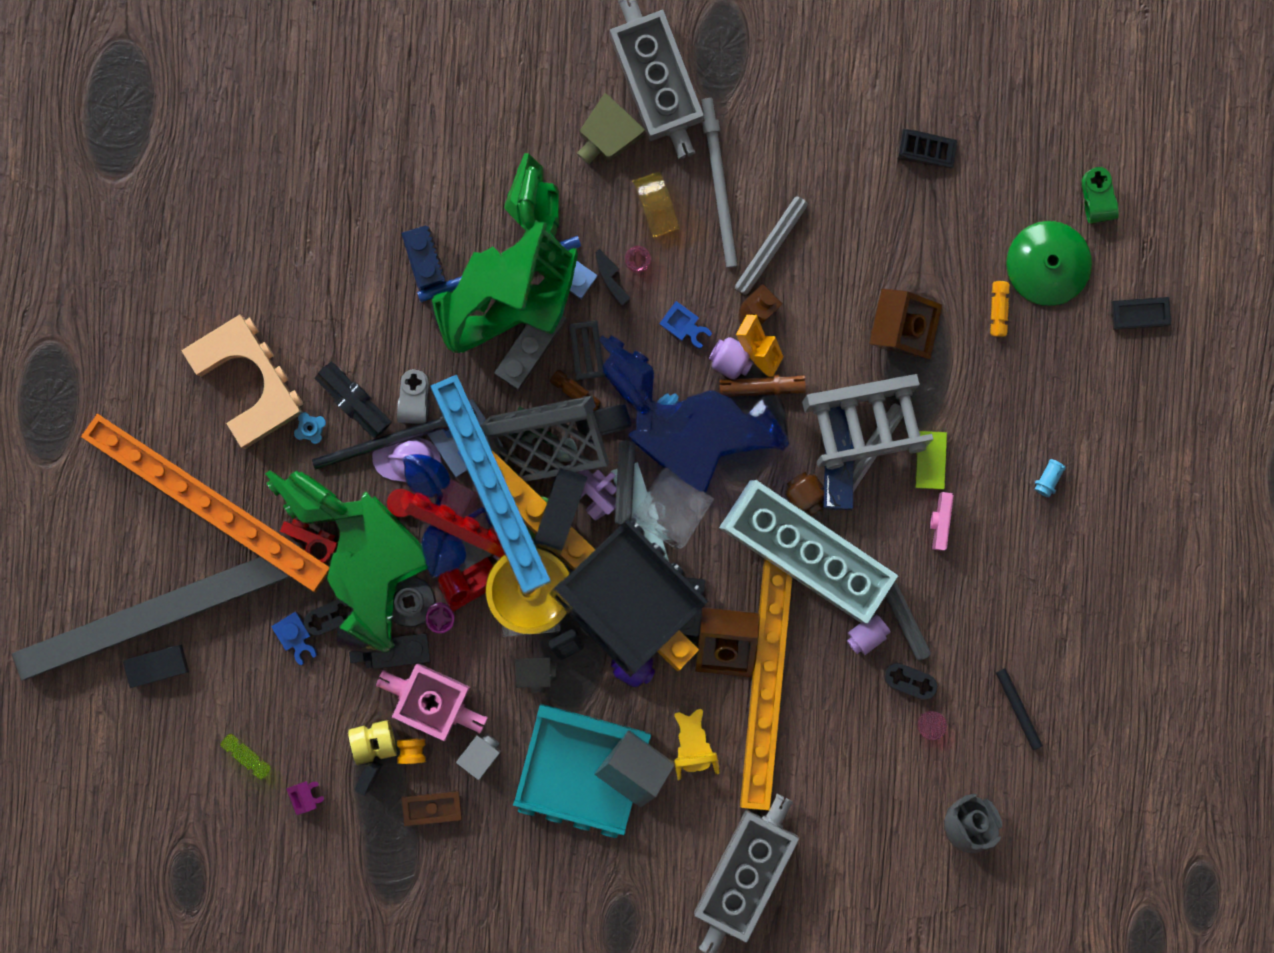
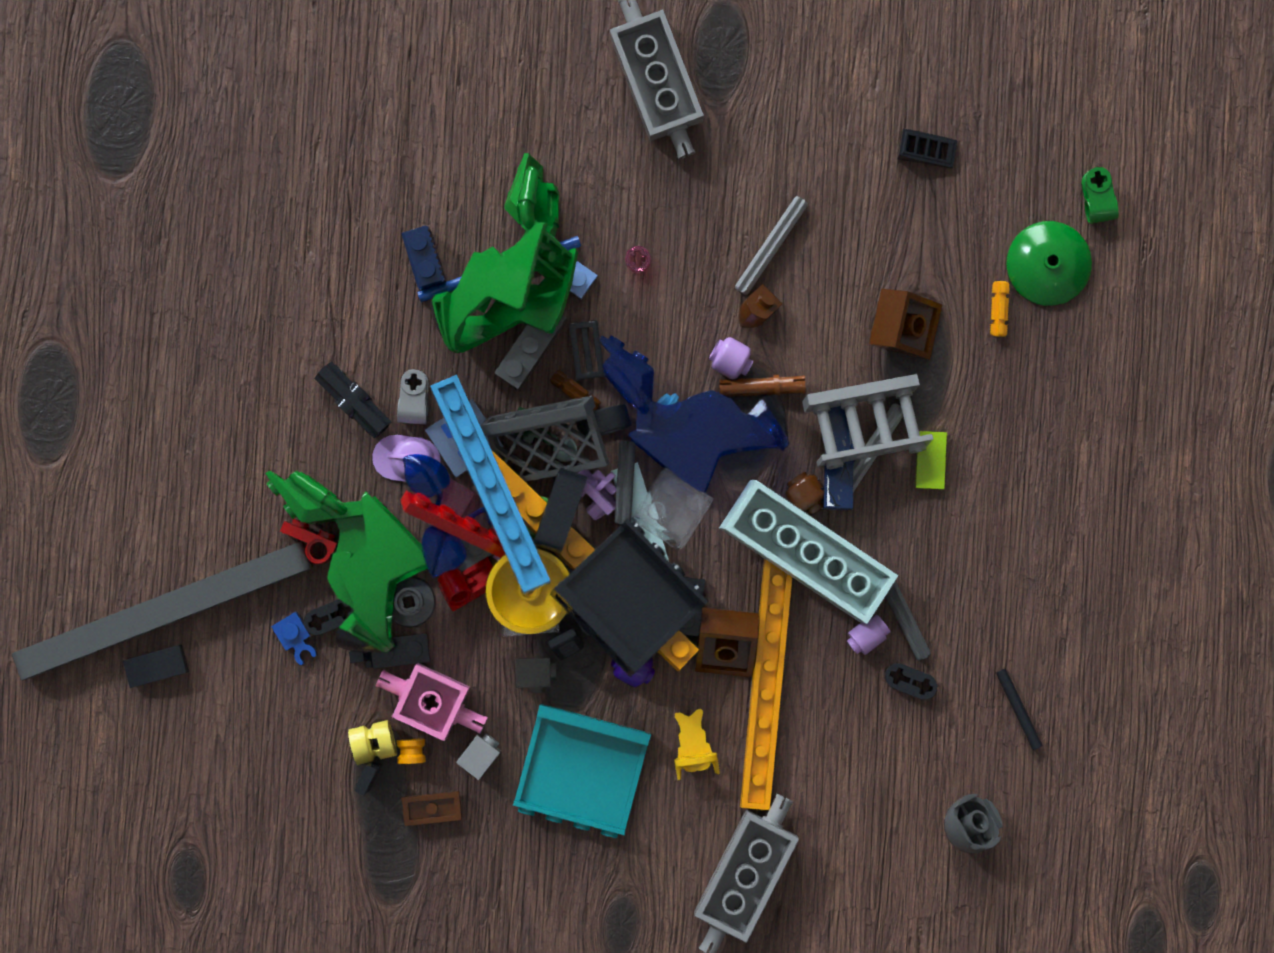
orange plate [81,413,330,593] -> none
light nougat arch [181,314,303,449] -> none
clear neon green axle [220,733,271,780] -> none
magenta tile [286,781,324,815] -> none
dark azure plate [294,412,326,444] -> none
black bar [312,407,477,470] -> none
red tile [387,489,410,517] -> none
magenta wheel [426,602,454,633] -> none
olive torso [577,93,645,165] -> none
dark grey slope [594,730,675,808] -> none
black slope [595,248,631,308] -> none
clear yellow brick [633,172,680,238] -> none
blue plate [659,301,712,349] -> none
light grey bar [702,98,737,268] -> none
light orange slope [736,315,784,377] -> none
clear pink tile [917,711,947,740] -> none
bright pink plate [930,492,954,551] -> none
medium azure pin [1034,459,1066,497] -> none
black tile [1111,297,1171,330] -> none

